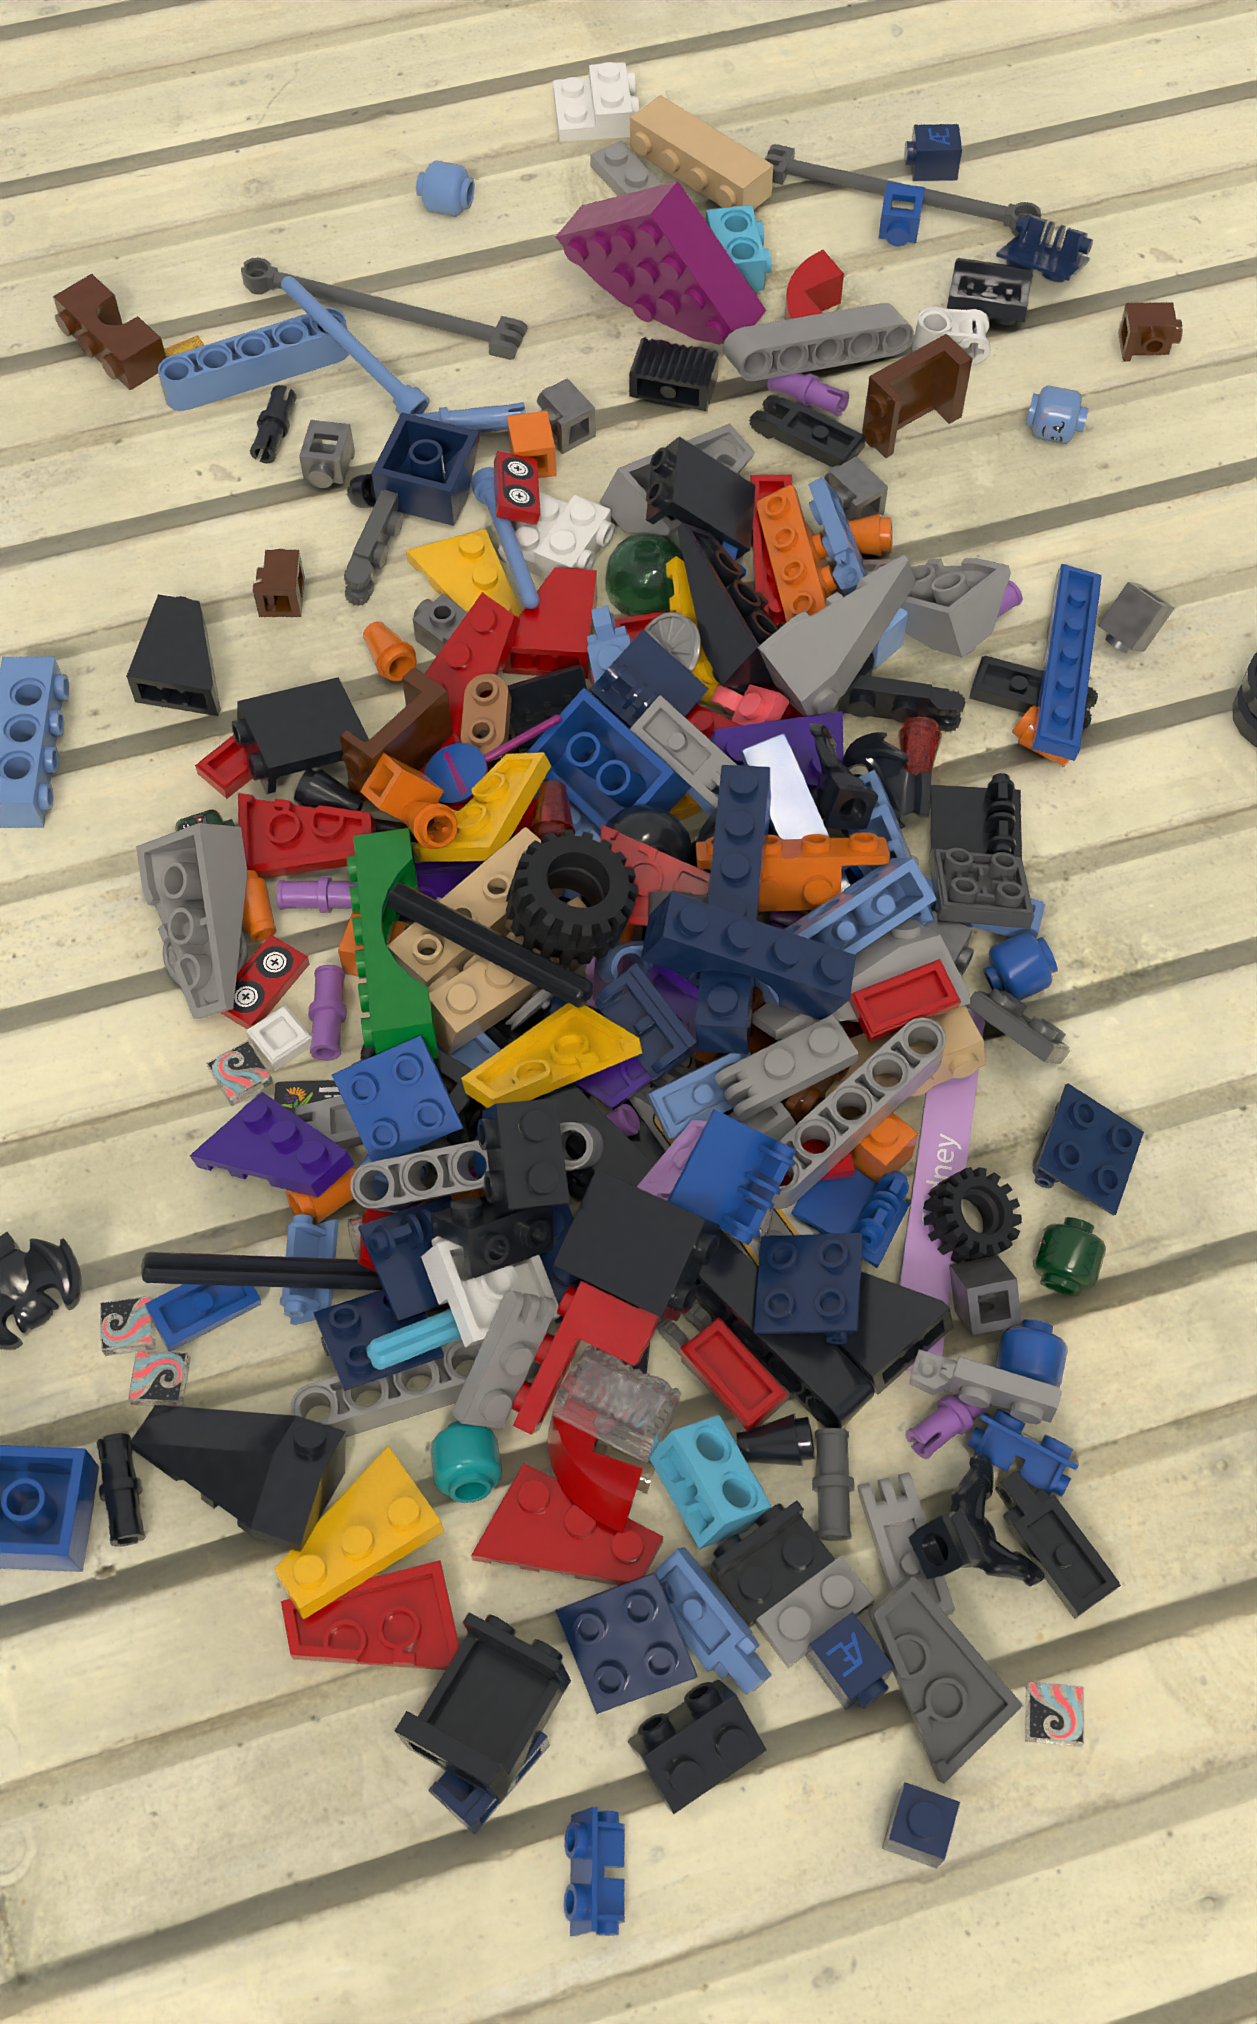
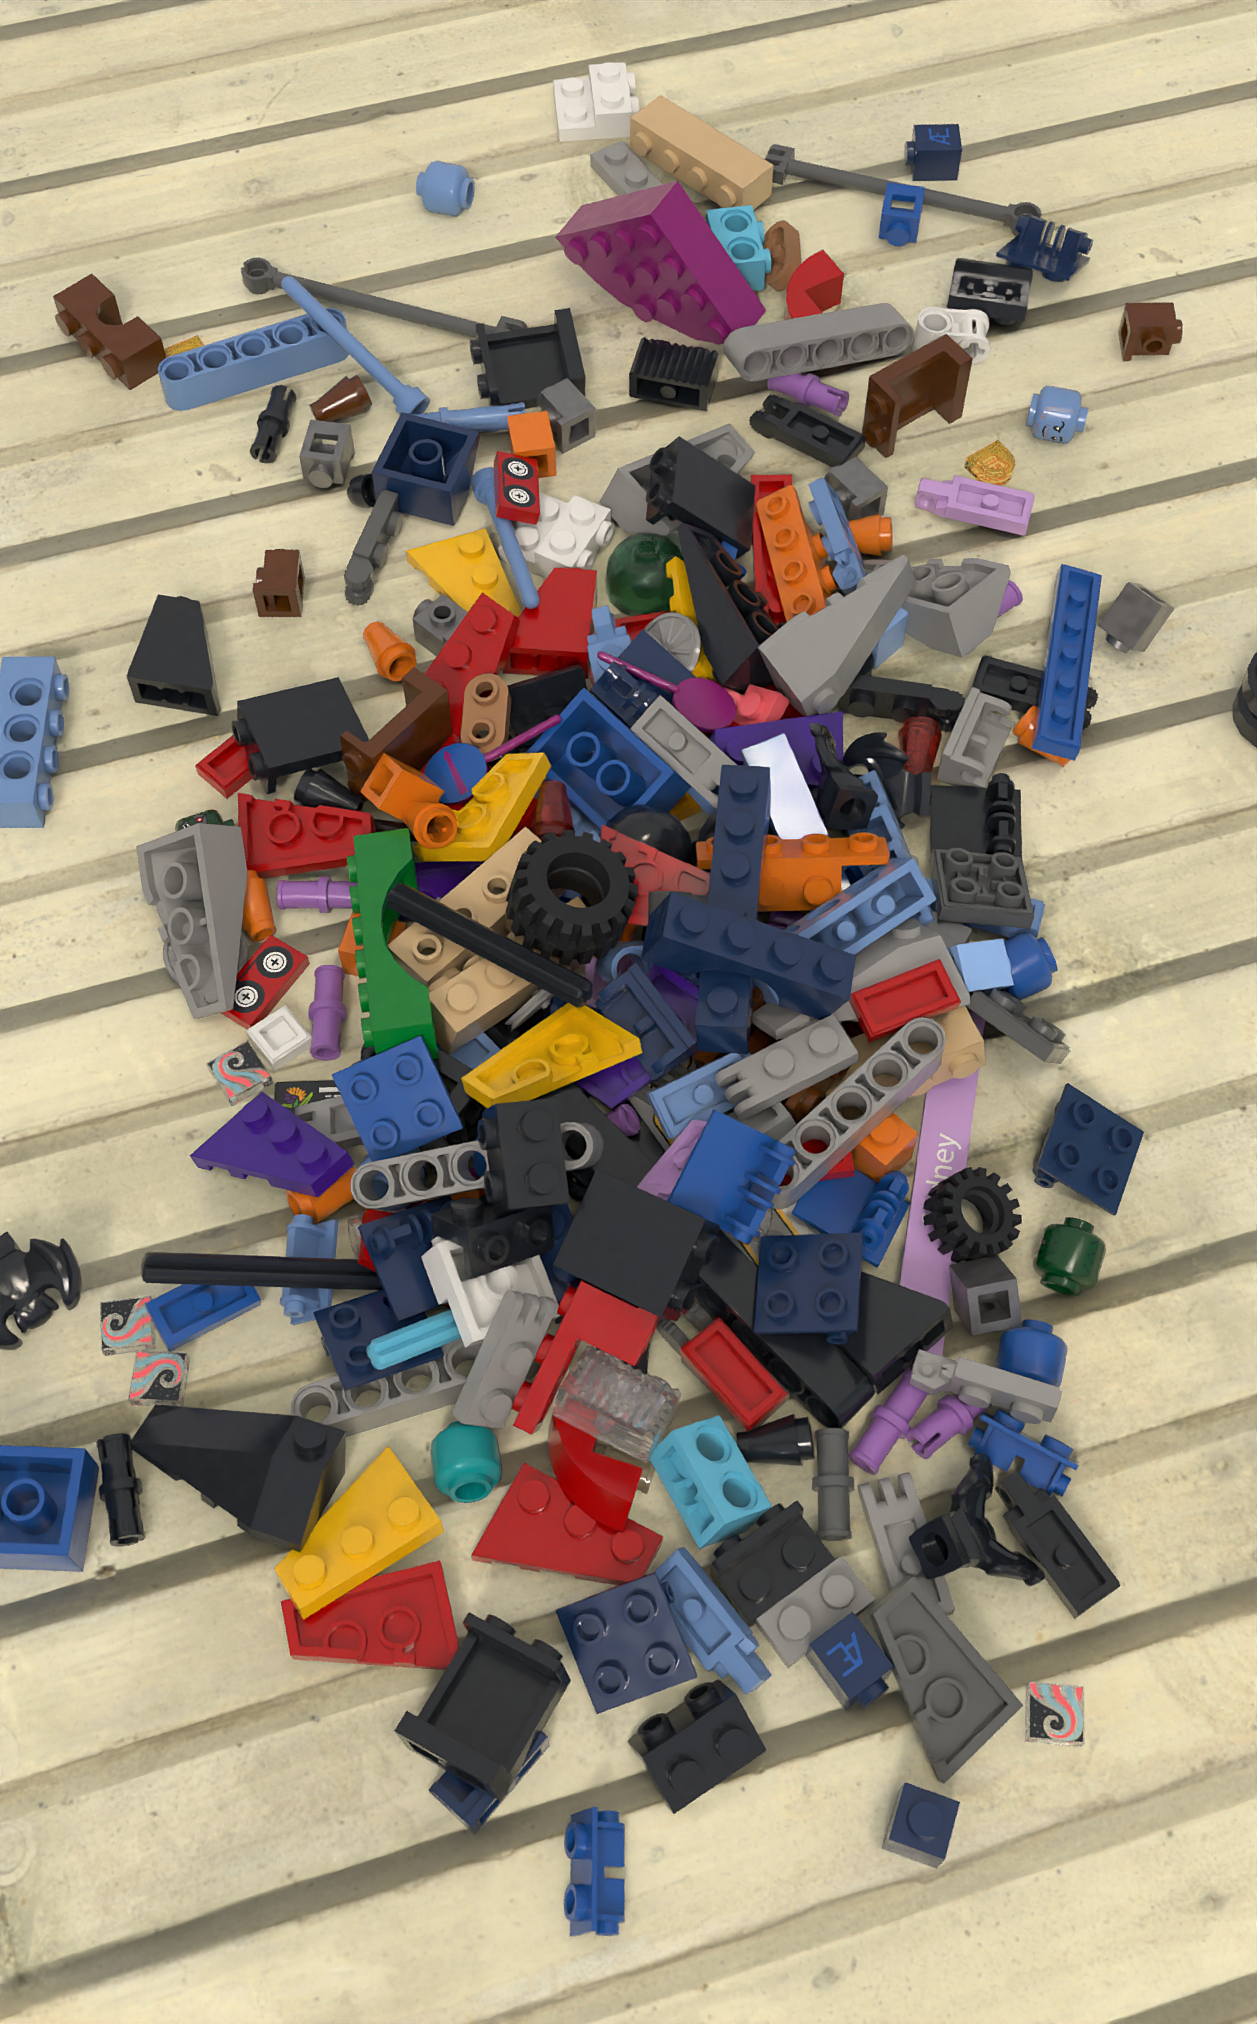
none -> reddish brown cone [309,375,372,422]
none -> black panel [469,308,586,409]
none -> magenta piece [597,651,736,732]
none -> medium nougat plate [762,220,801,291]
none -> medium lavender pin [848,1370,930,1475]
none -> lavender hinge [915,475,1035,536]
none -> light grey hinge [937,687,1013,788]
none -> light blue brick [947,938,1014,997]
none -> clear yellow tile [965,440,1015,486]

